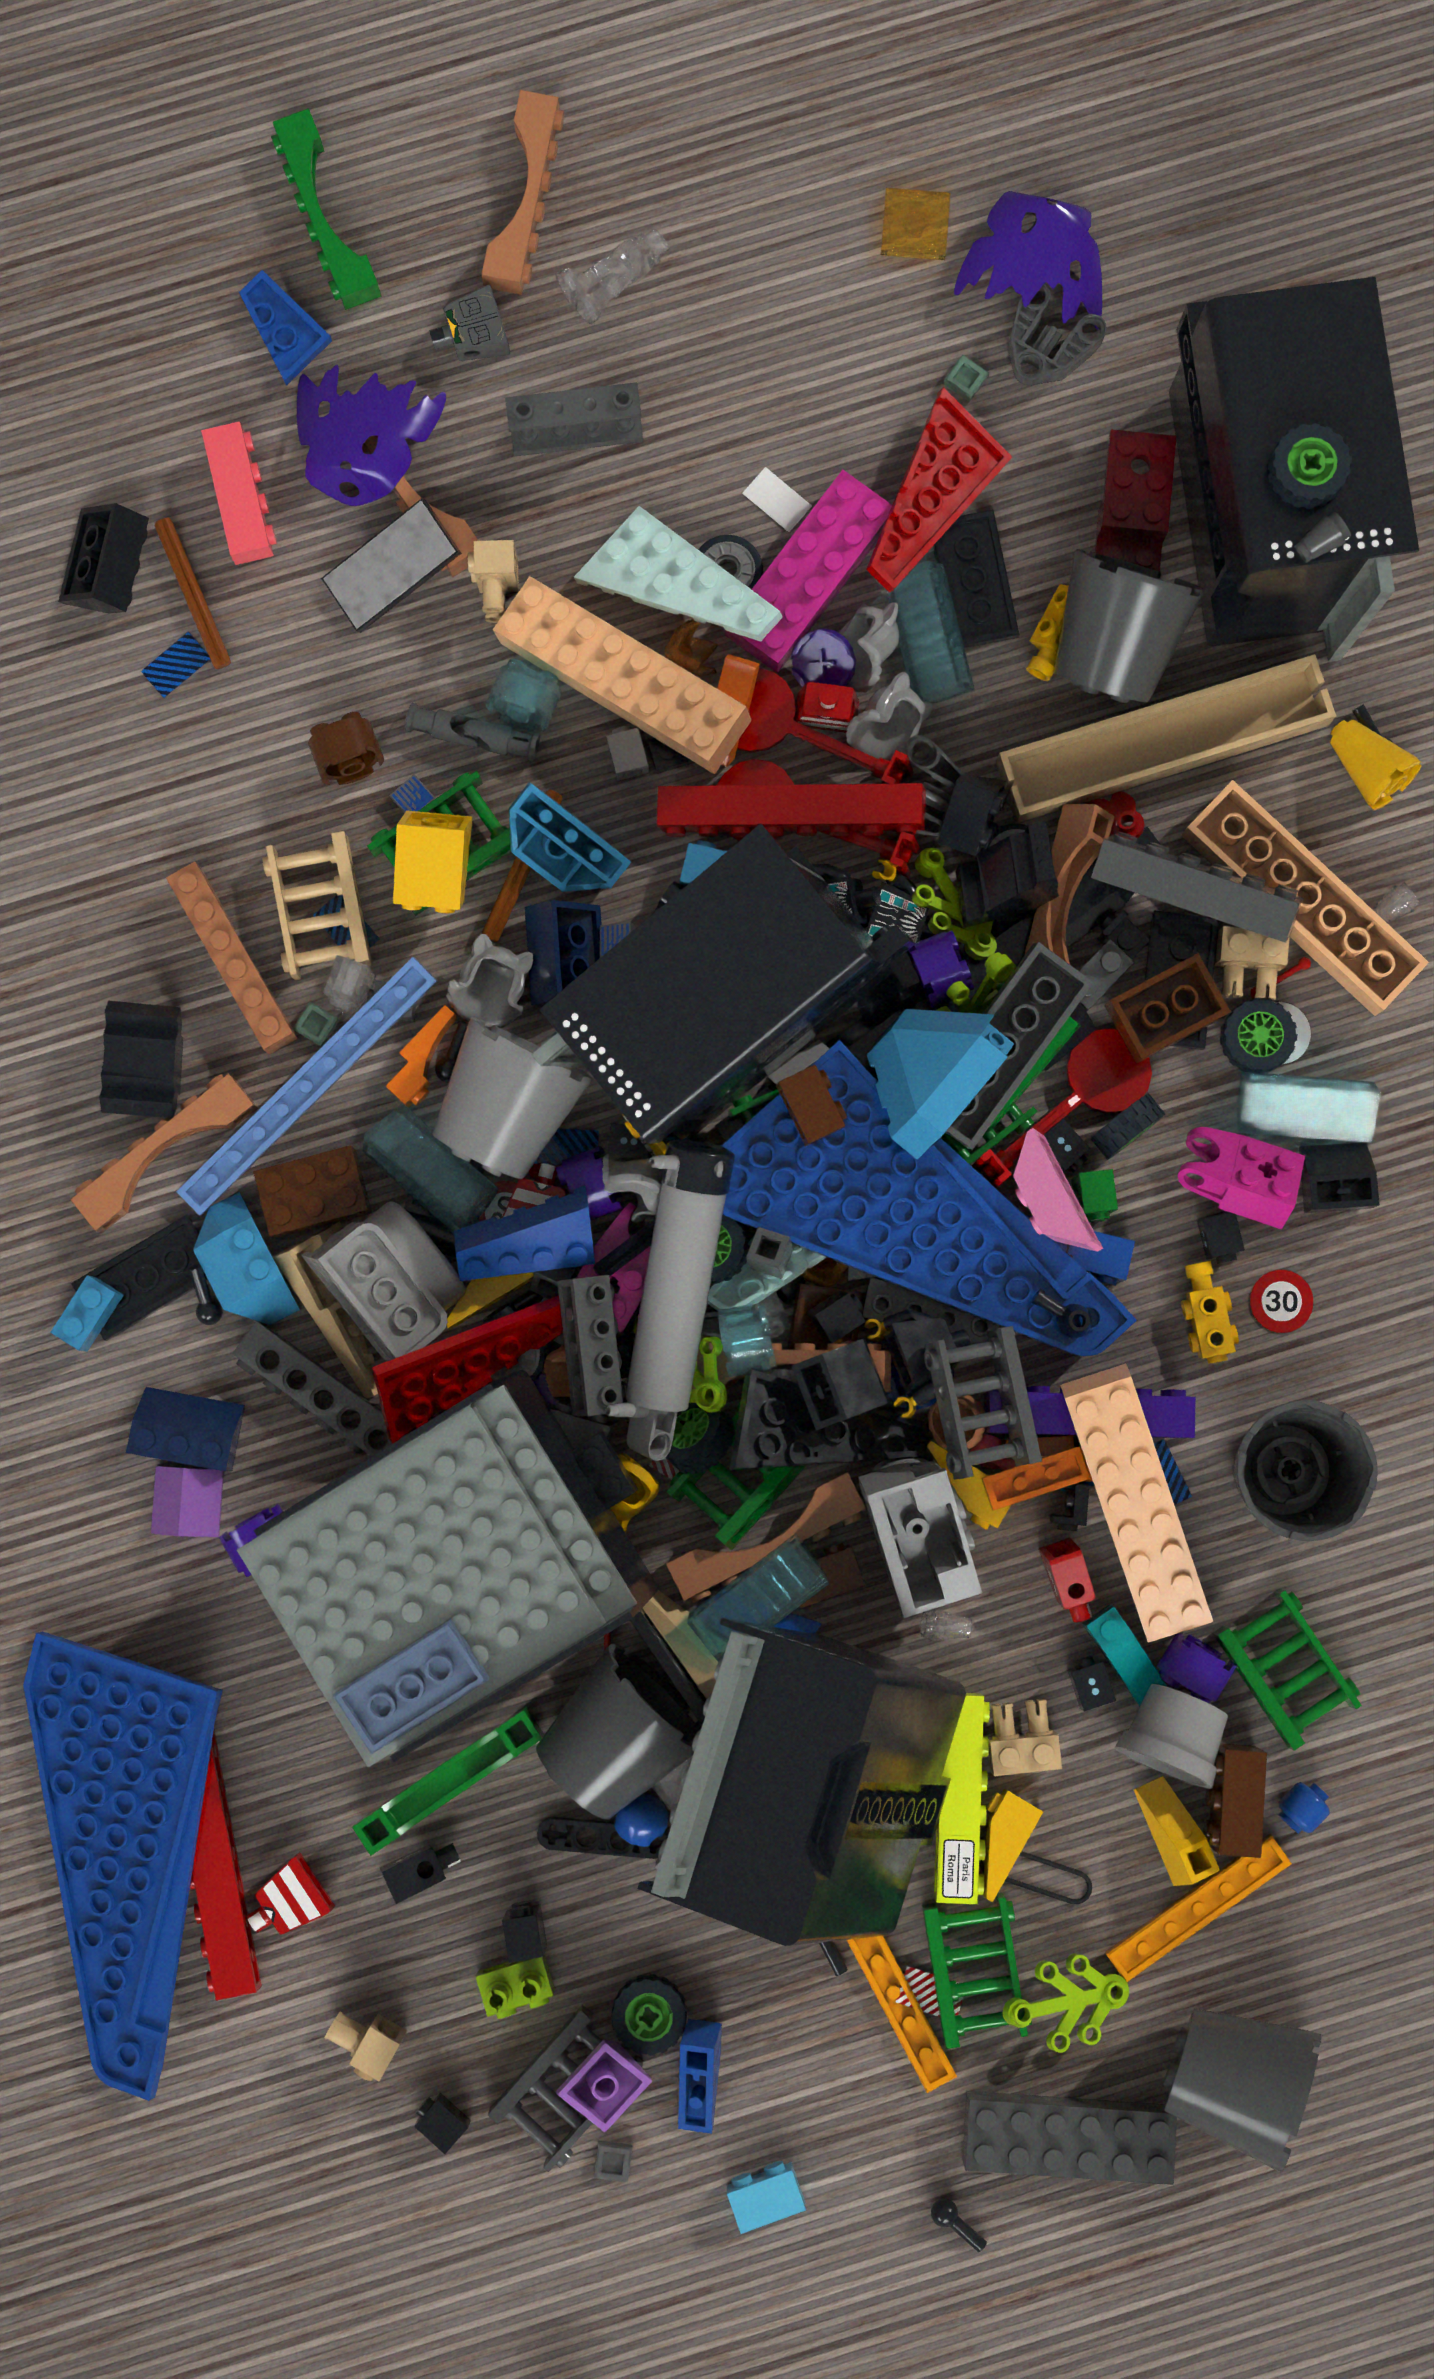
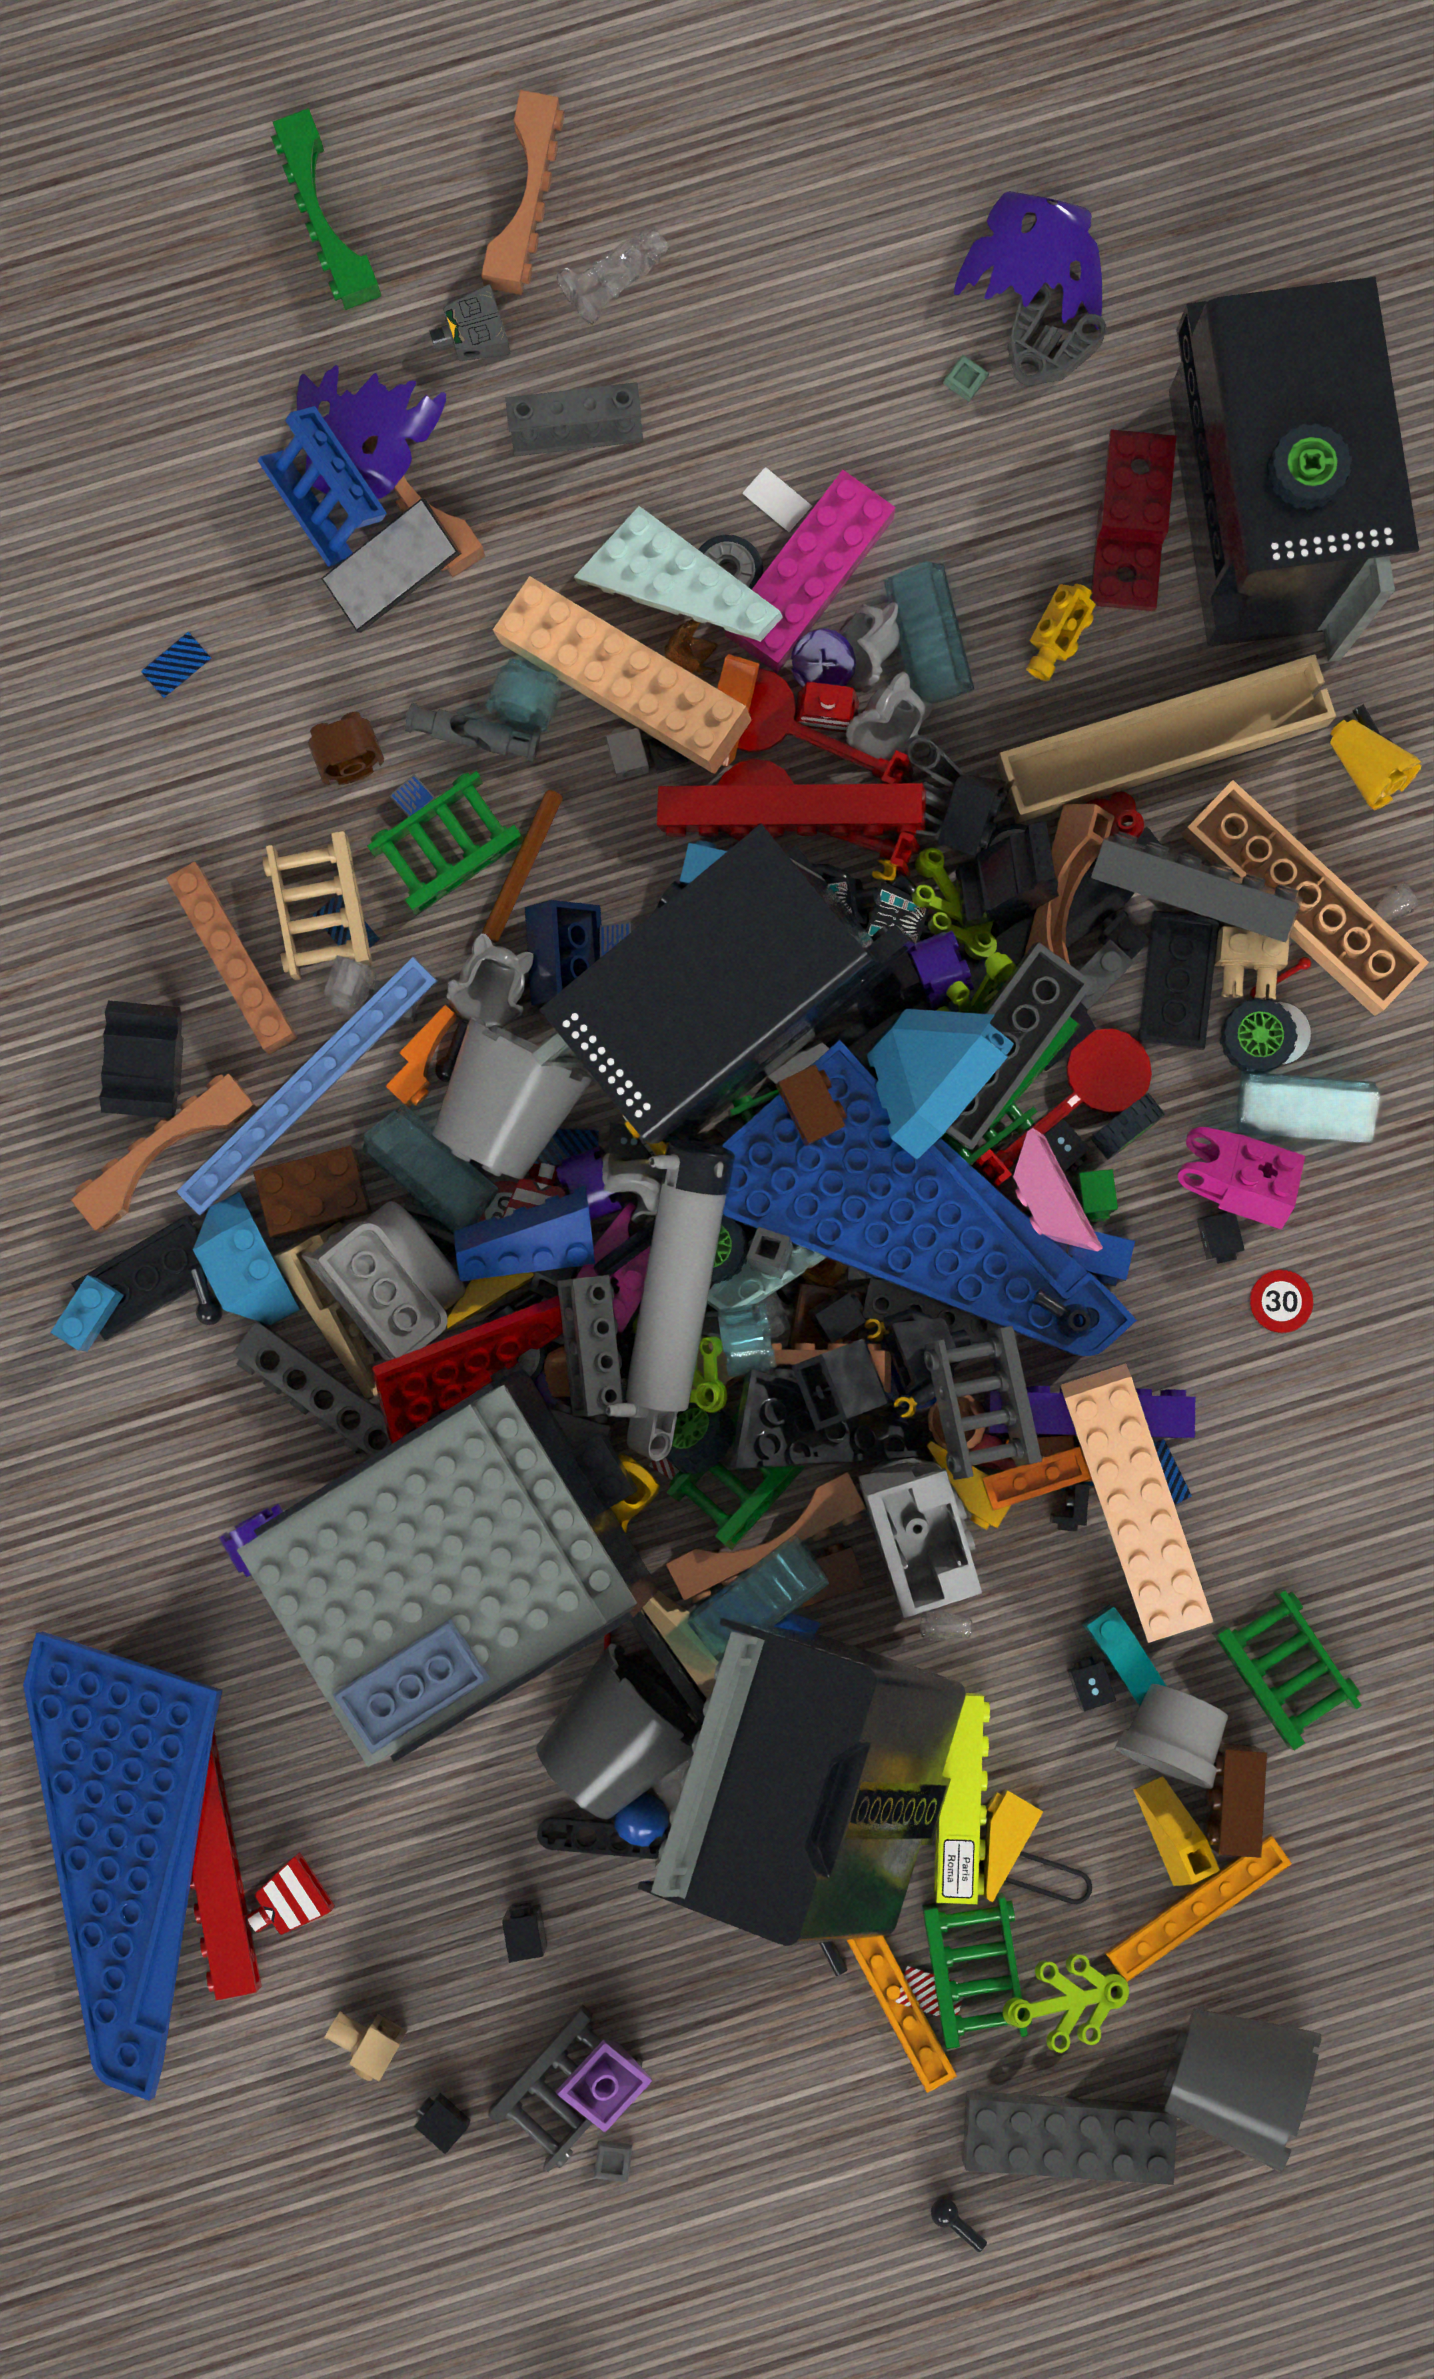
black slope [58,503,149,614] -> none
dark blue slope [126,1387,245,1471] -> none
medium lavender slope [151,1466,224,1537] -> none
dark orange axle [154,517,231,669] -> none
coral brick [201,421,277,565] -> none
blue wing [239,270,332,386] -> none
sand green tile [293,1001,339,1047] -> none
green arch [352,1707,545,1856] -> none
black torso [380,1843,461,1904] -> none
yellow slope [393,810,472,913] -> none
tan brick [468,540,519,623] -> none
lime brick [475,1954,555,2019] -> none
dark azure wedge [509,782,631,892] -> none
black wheel [611,1974,687,2056] -> none
blue slope [678,2019,722,2134] -> none
medium azure brick [727,2161,806,2234] -> none
red wing [866,387,1012,593] -> none
clear yellow plate [881,188,951,260] -> none
black tile [933,509,1020,650] -> none
tan brick [988,1699,1062,1776] -> none
red torso [1038,1537,1096,1623] -> none
dark grey cone [1054,549,1205,703] -> none
reddish brown brick [1105,953,1231,1064] -> none
dark purple brick [1157,1632,1237,1704] -> none
yellow brick [1181,1261,1239,1364] -> none
dark grey cone [1233,1401,1378,1541] -> none
blue head [1278,1782,1330,1834] -> none
dark grey cone [1294,512,1351,563] -> none
black slope [1298,1142,1380,1213] -> none
none -> blue fence [257,406,387,567]

